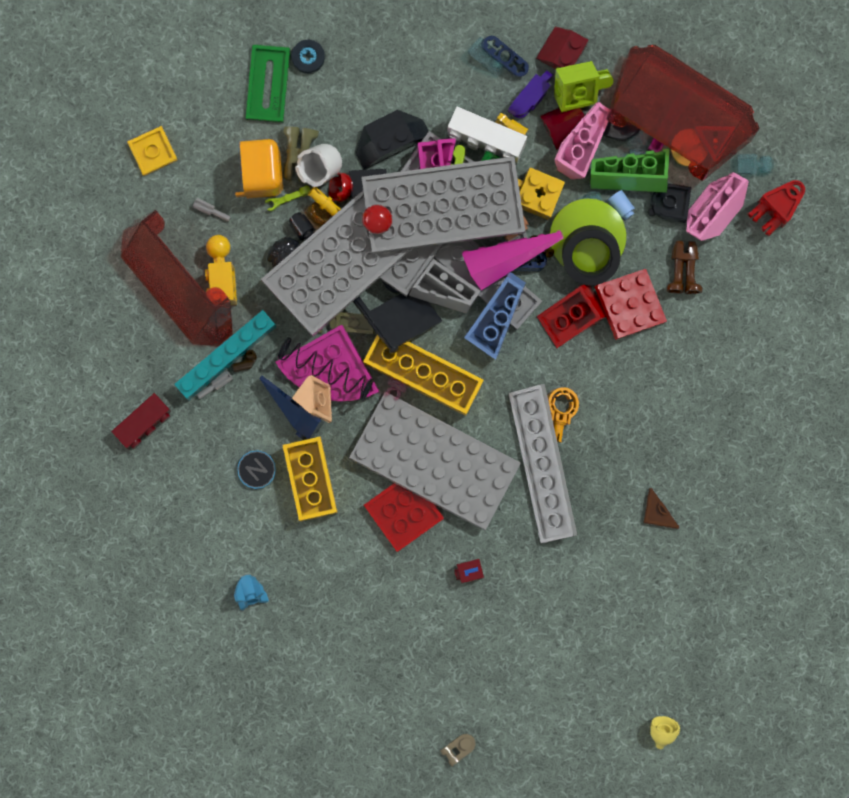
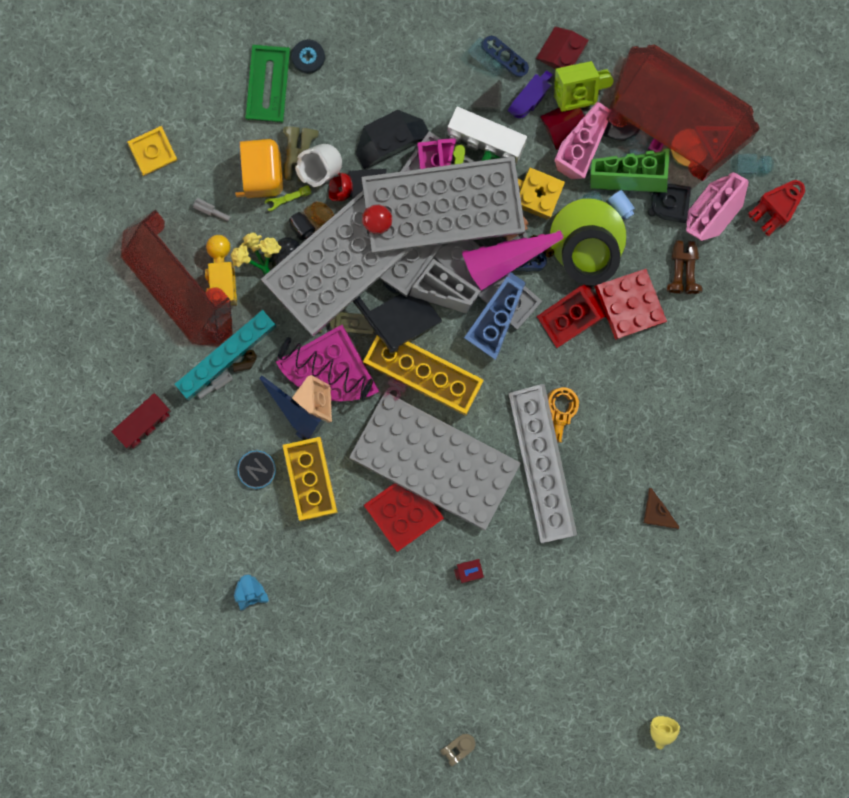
yellow pin [307,187,341,216] -> none
yellow bar [495,113,528,135] -> none
none -> light yellow plant [231,233,281,276]
none -> clear smoke slope [471,80,502,113]

